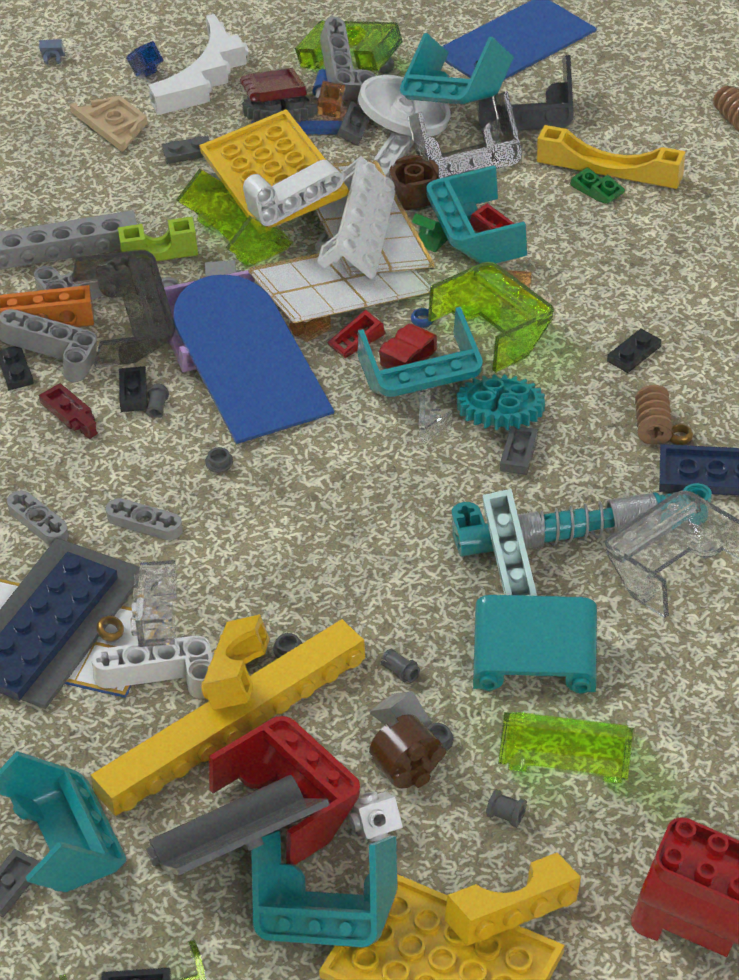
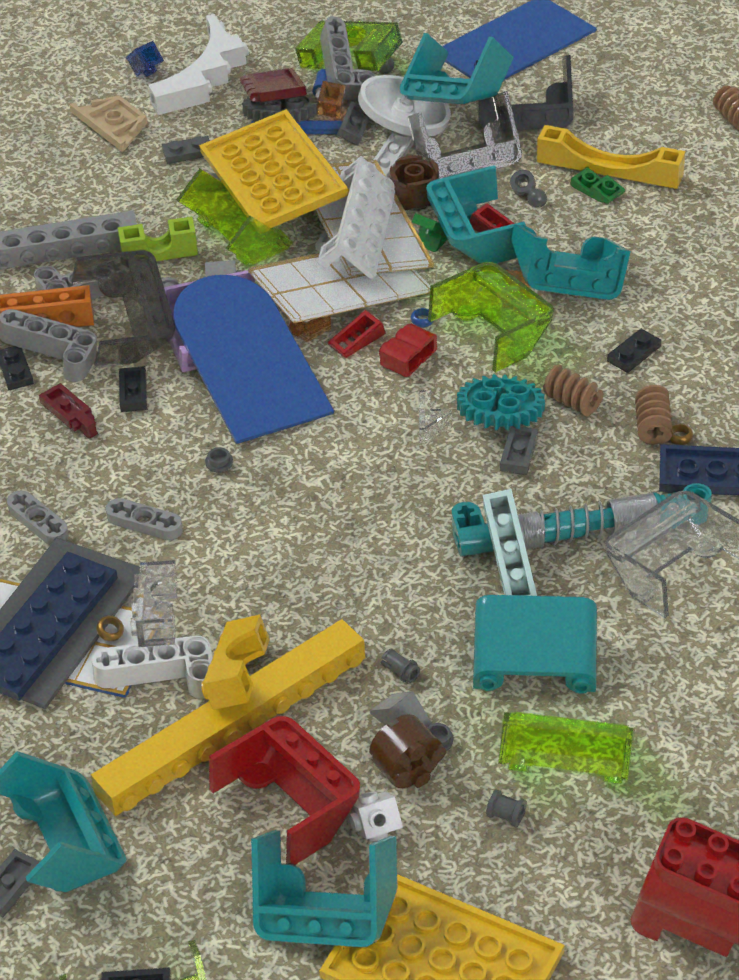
sand blue tile [39,39,65,65] -> none
dark grey pin [146,383,169,418] -> none
dark grey door [146,775,330,875] -> none
white beam [243,160,344,226] -> none
dark grey plate [273,633,302,658] -> none
teal windscreen [358,307,483,397] -> none
yellow arch [444,853,581,946] -> none
none -> dark grey plate [510,170,547,207]
none -> teal windscreen [511,224,631,300]
none -> medium nougat piece [543,364,604,416]

